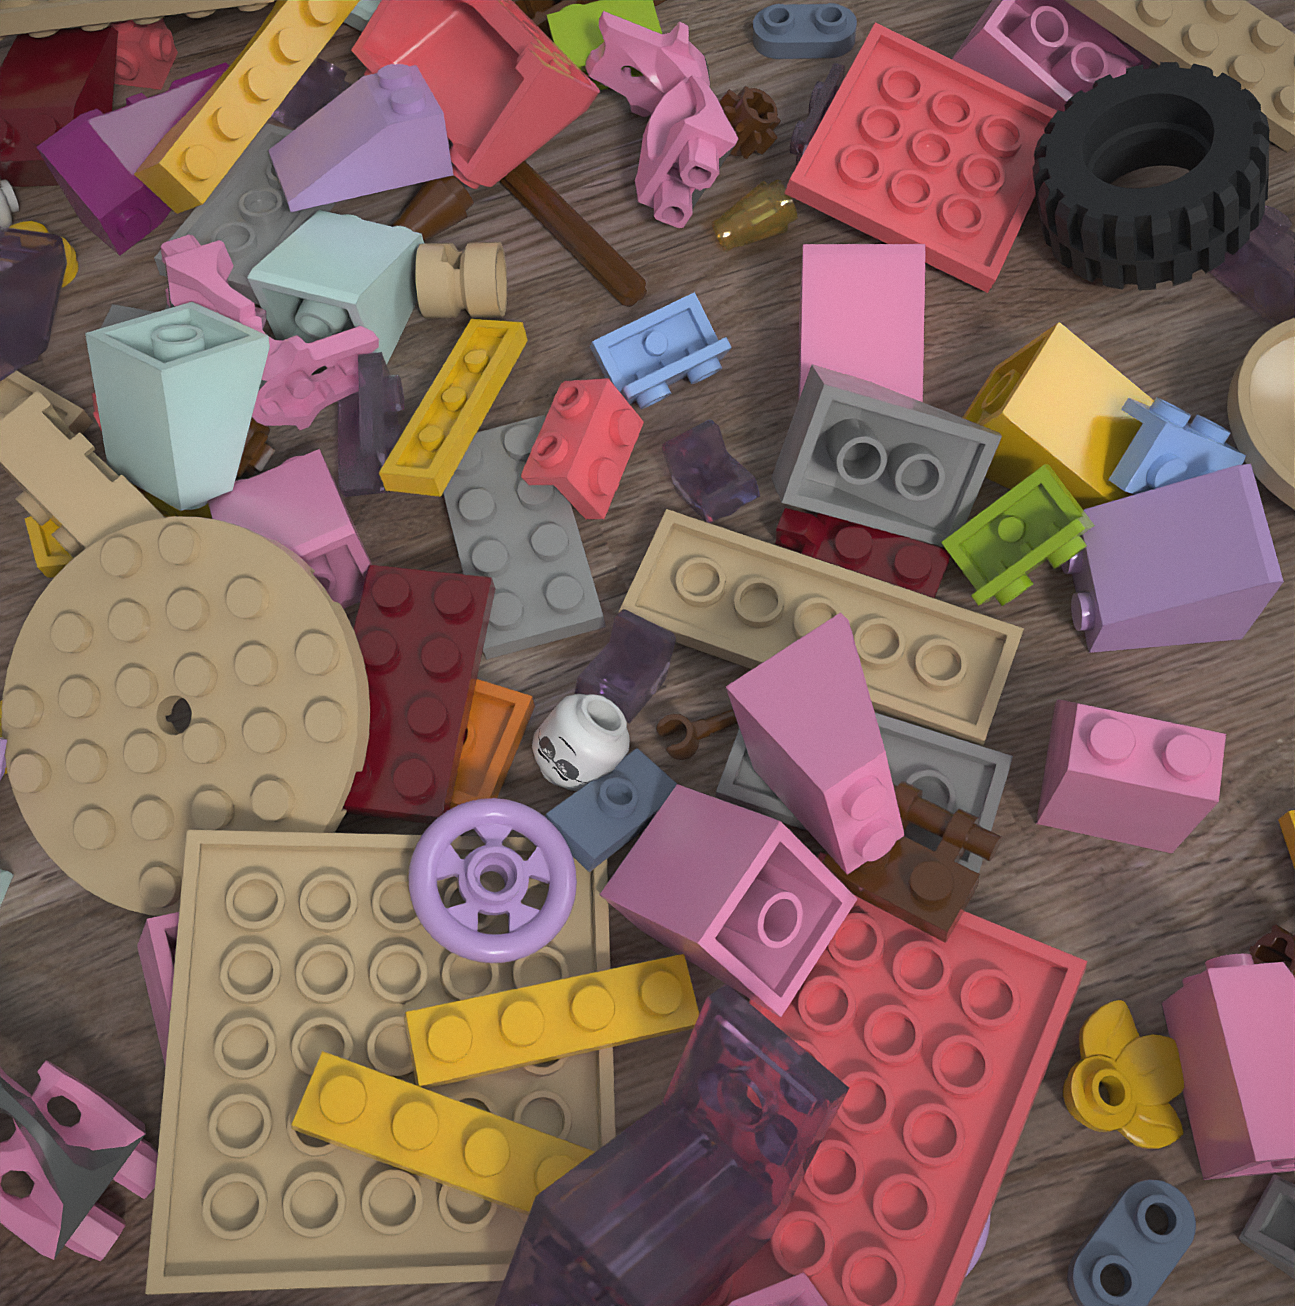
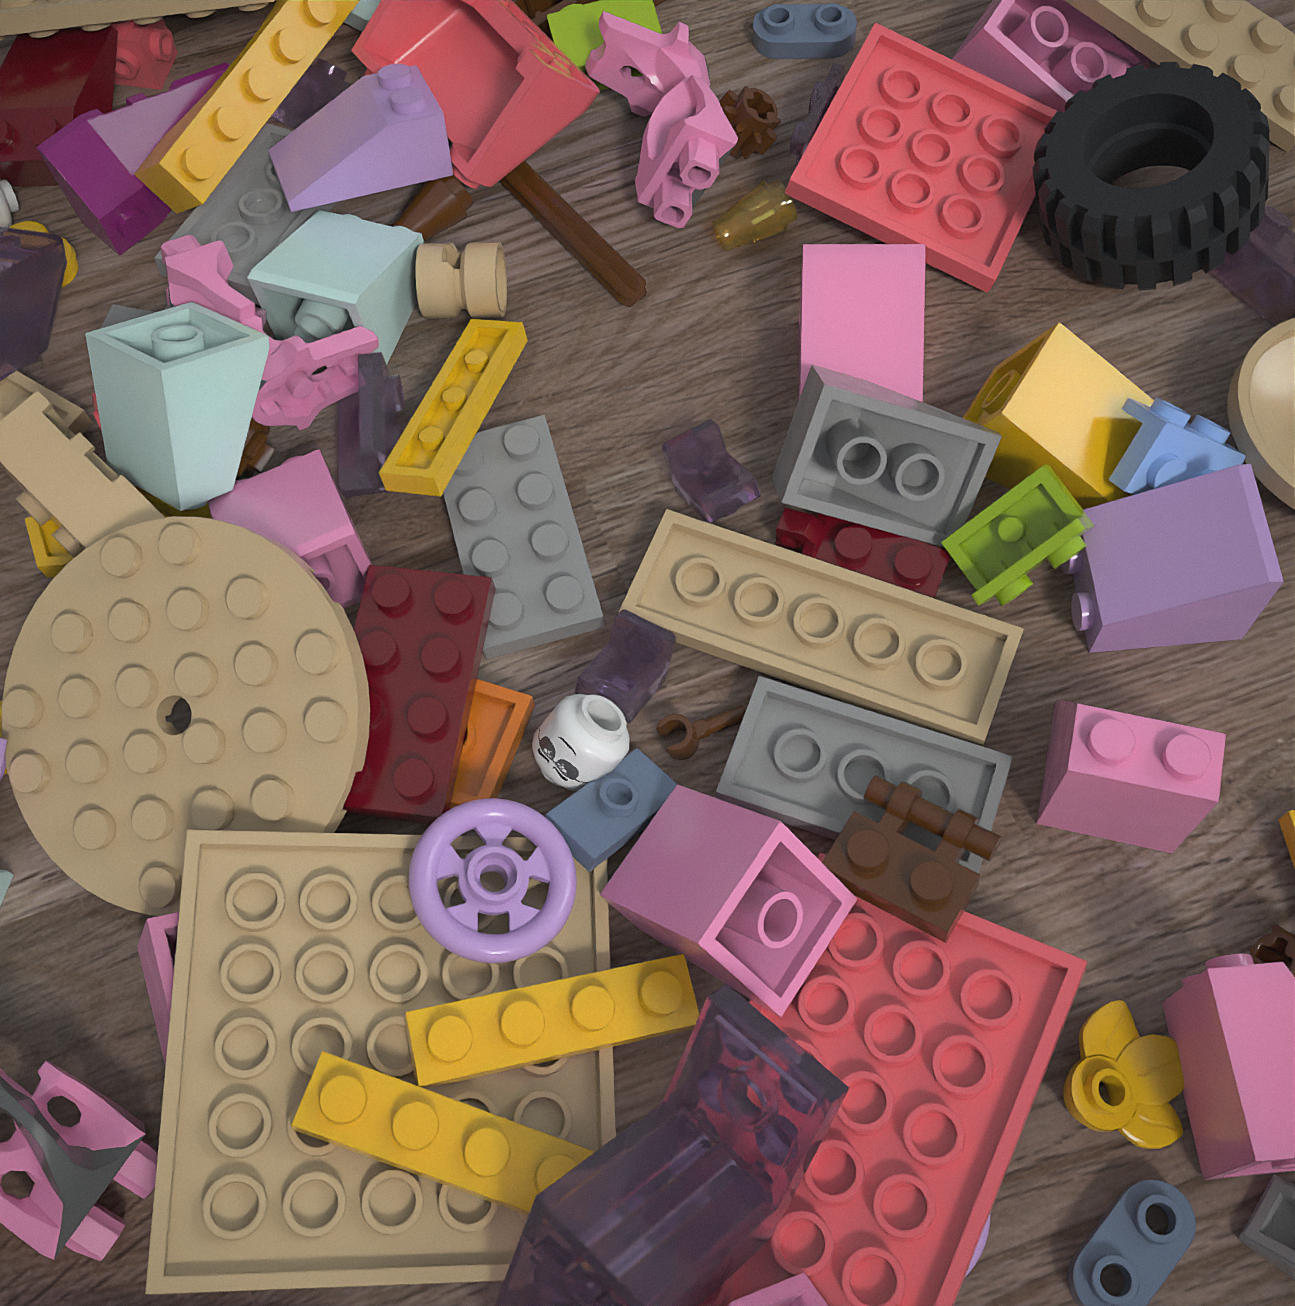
coral bracket [521,378,644,519] -> none
light blue bracket [590,292,732,409] -> none
bright pink slope [726,613,904,875] -> none

